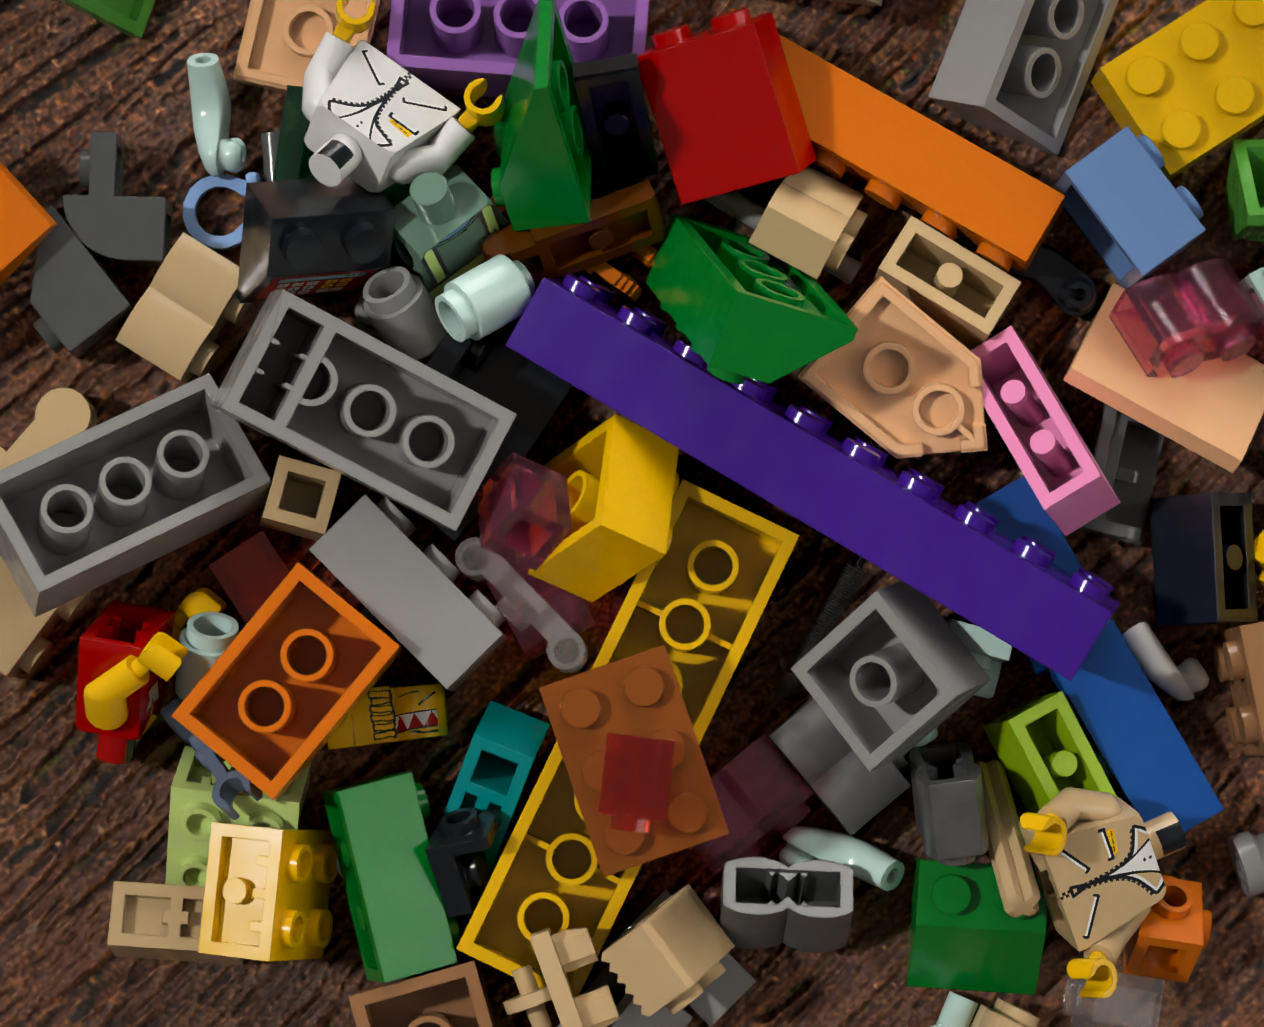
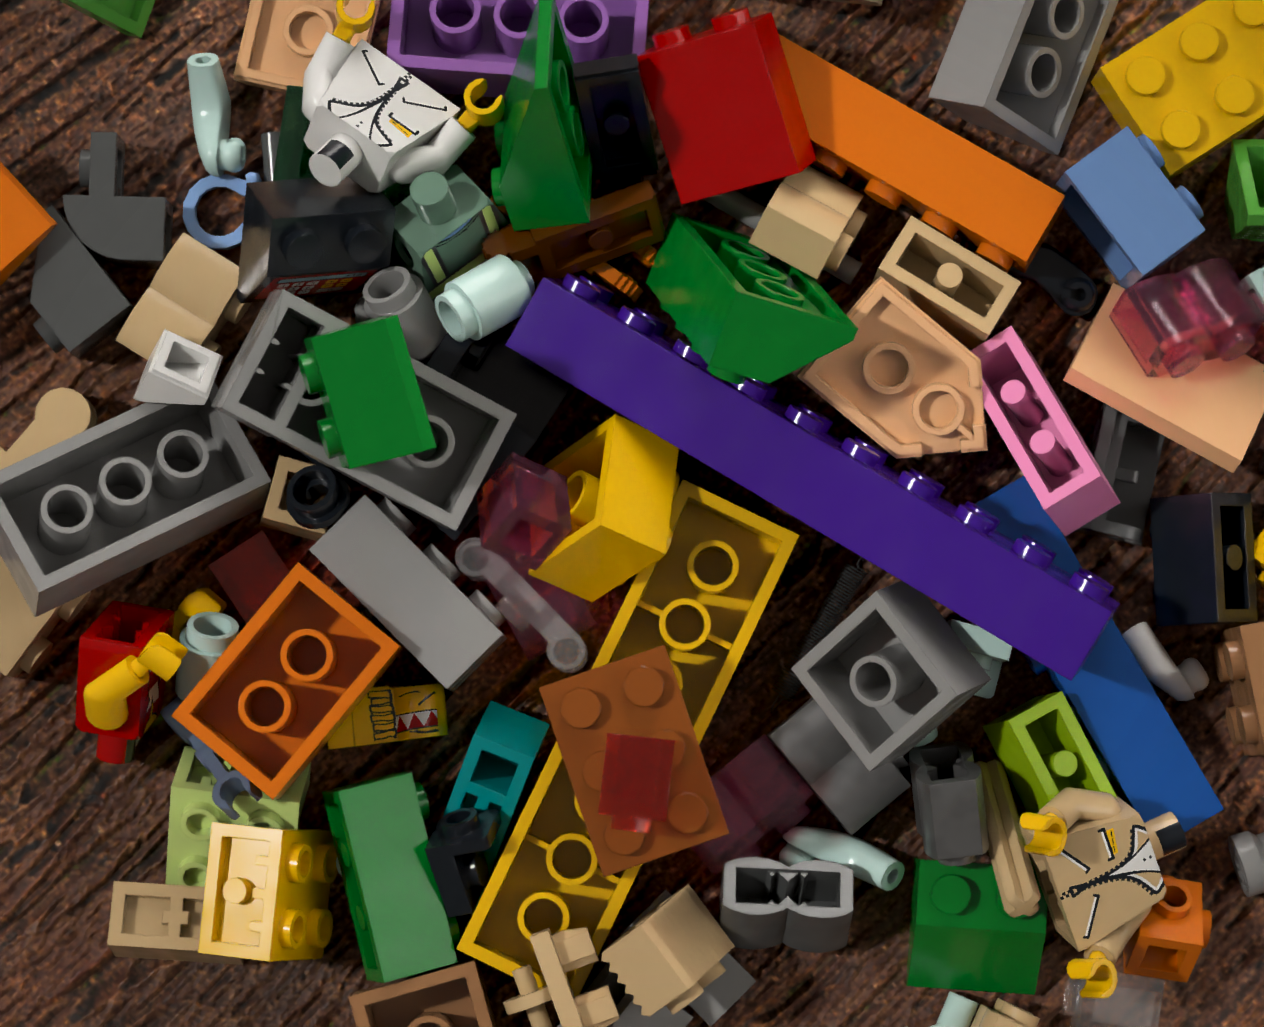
none -> white slope [133,329,223,405]
none -> black plate [286,465,351,529]
none -> green slope [298,315,437,469]

